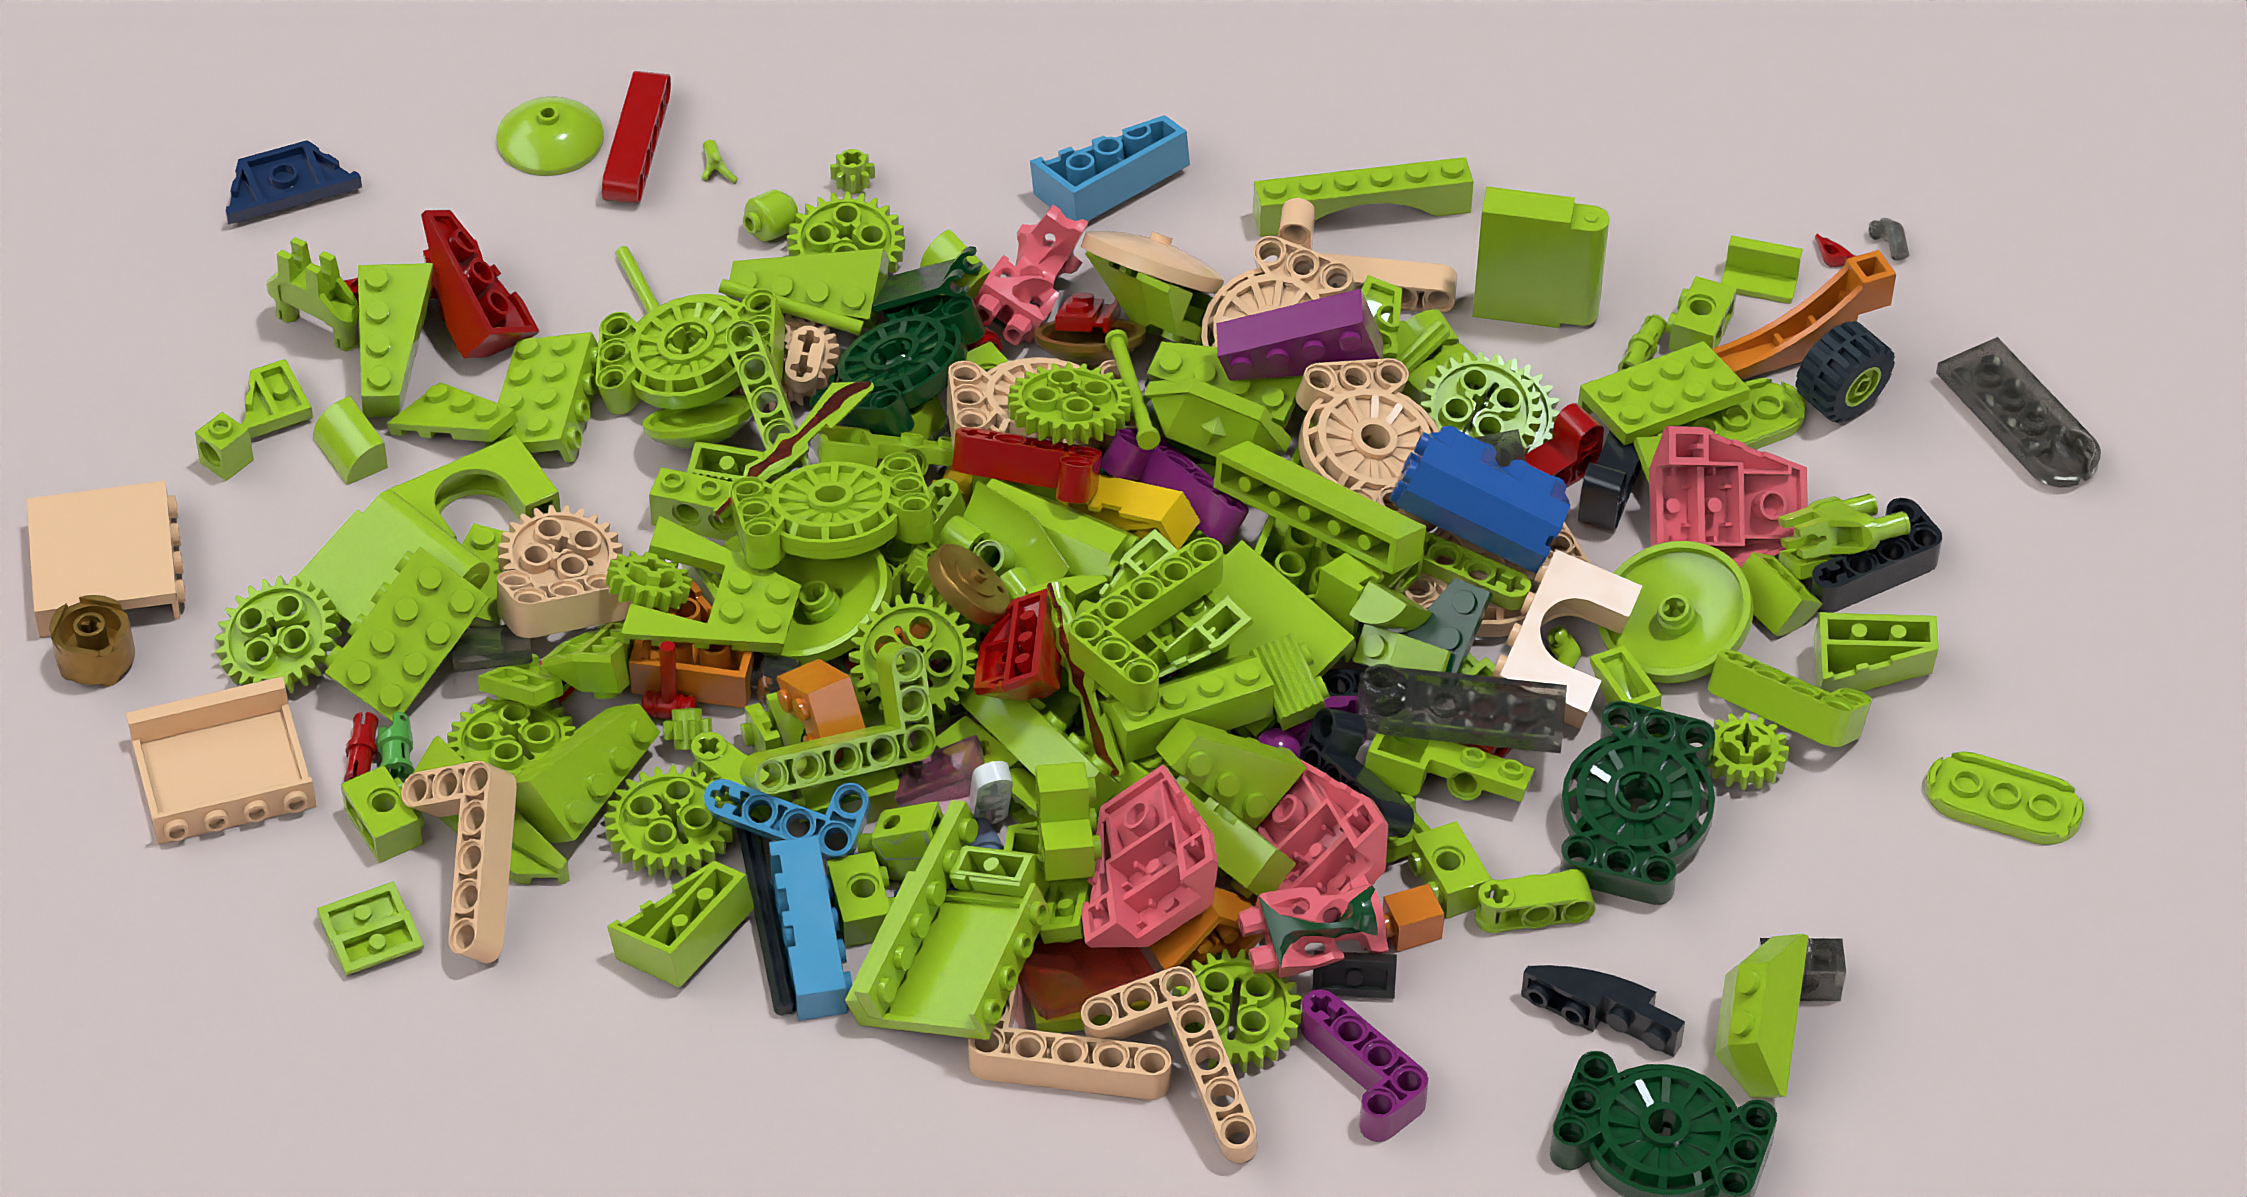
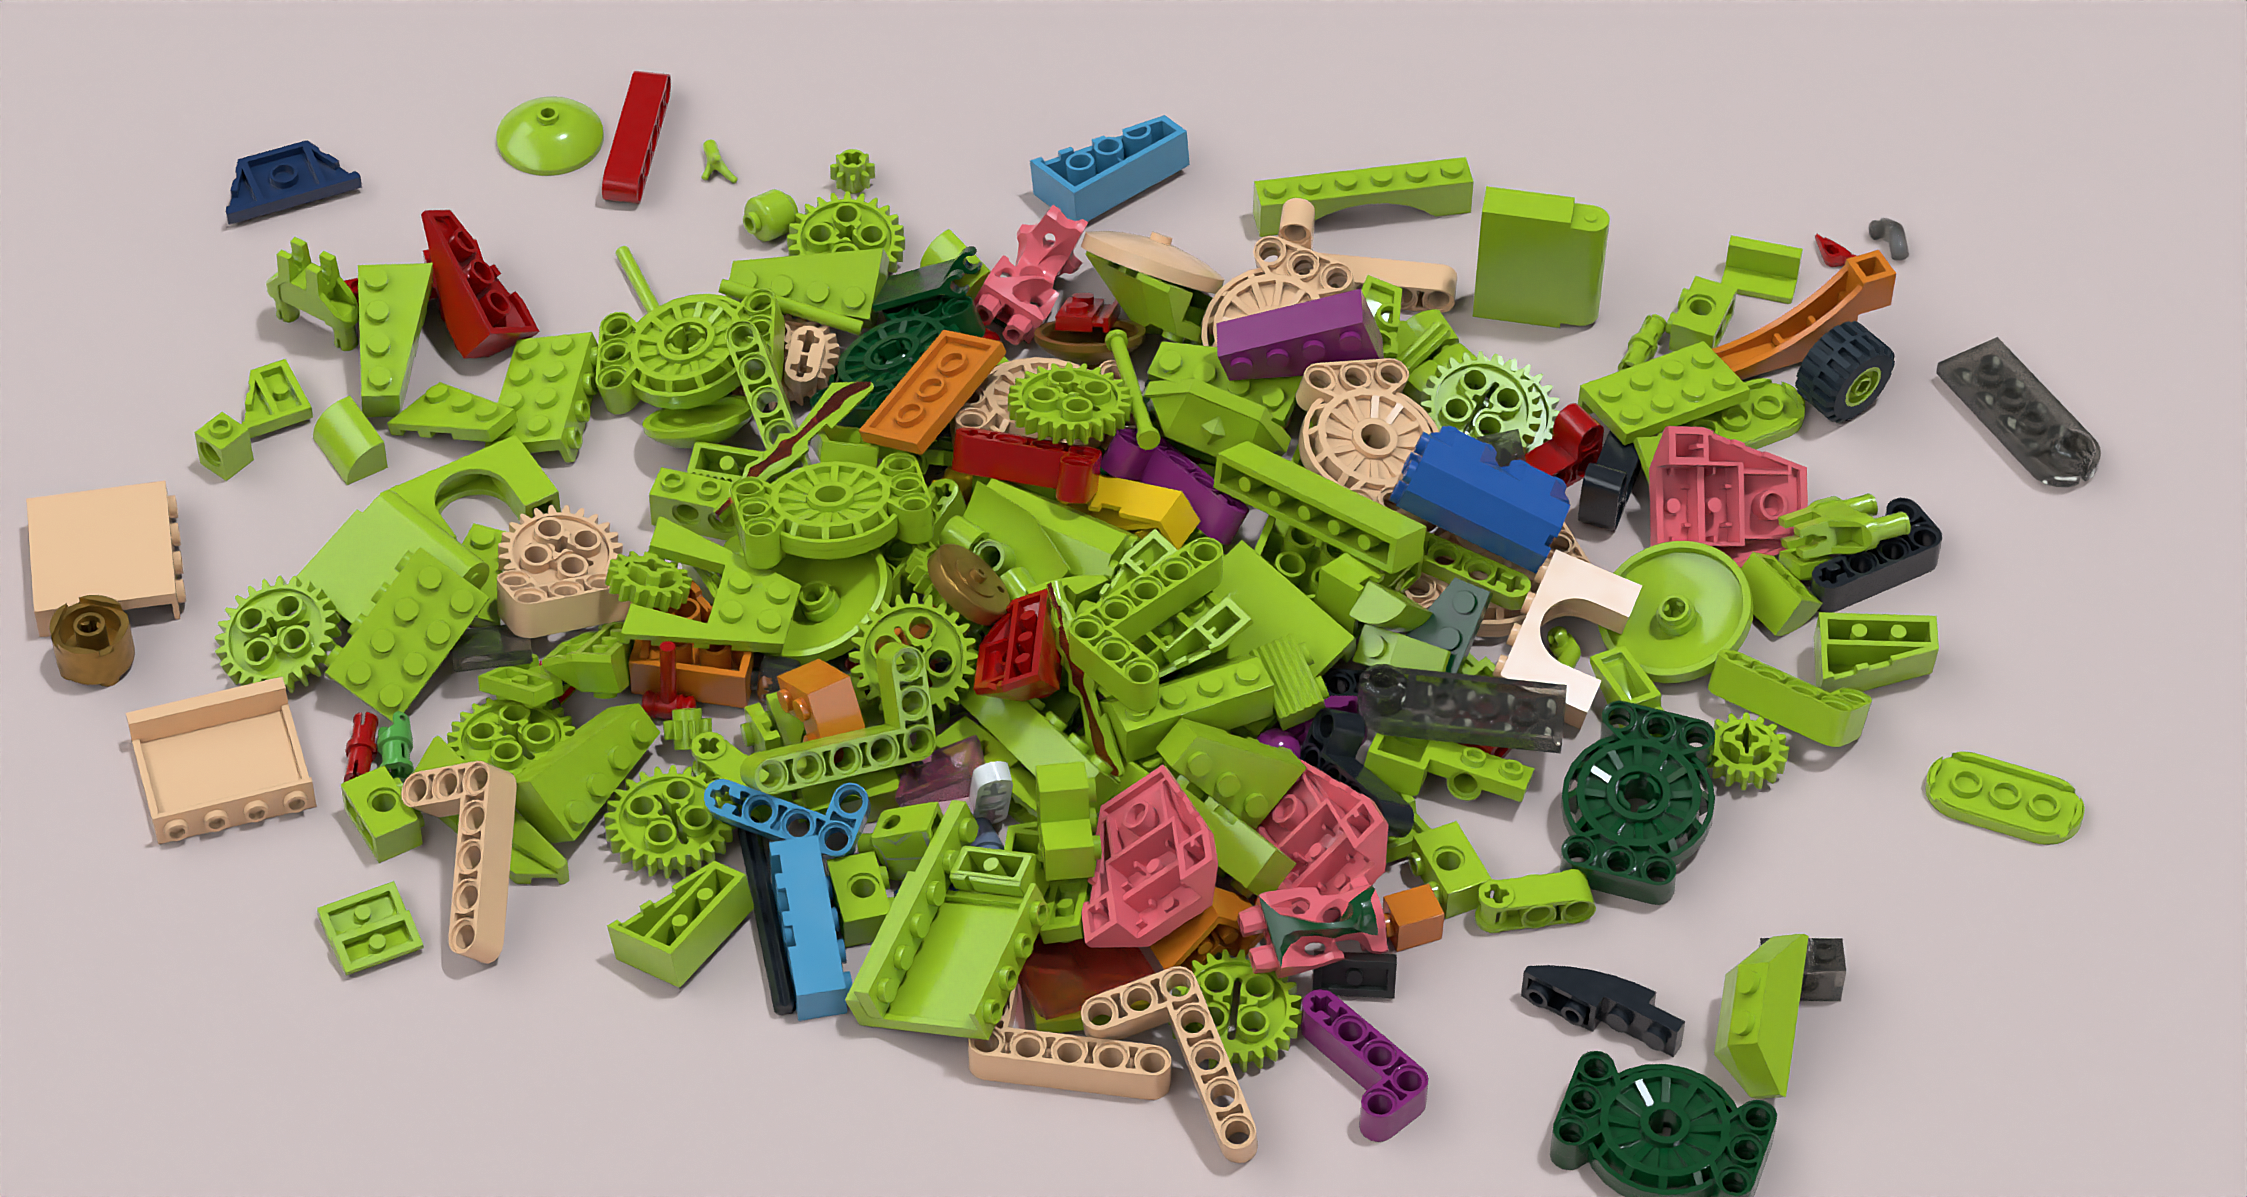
none -> orange plate [859,330,1007,455]

